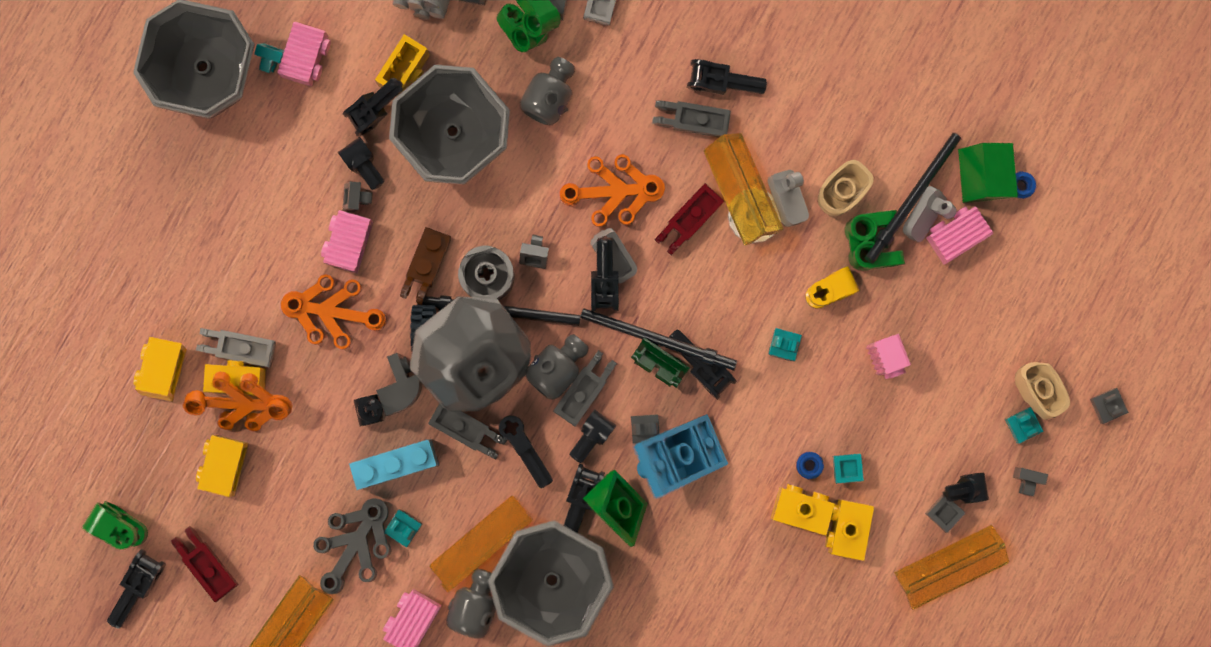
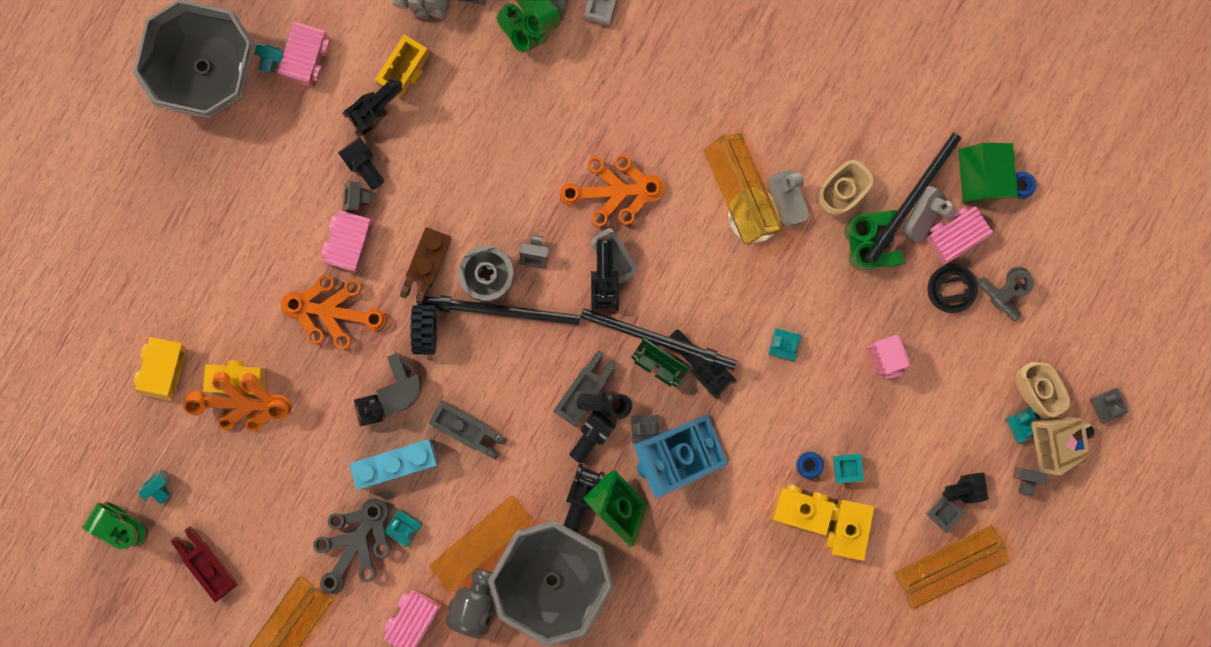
black connector [107,549,166,629] -> none
light grey hinge [196,328,276,368] -> none
yellow brick [196,435,249,497] -> none
dark grey rock [389,65,510,184] -> none
dark grey rock [410,297,531,411] -> none
black connector [499,416,553,488] -> none
dark grey piece [520,57,575,126] -> none
dark grey piece [525,334,589,400] -> none
dark grey hinge [652,100,731,138] -> none
dark red hinge [655,183,725,255] -> none
black connector [687,59,767,95] -> none
yellow piece [805,266,860,309] -> none
none -> teal tile [137,469,171,505]
none -> black axle [577,391,632,419]
none -> black piece [927,264,978,313]
none -> dark grey piece [978,266,1034,321]
none -> tan torso [1031,416,1094,475]

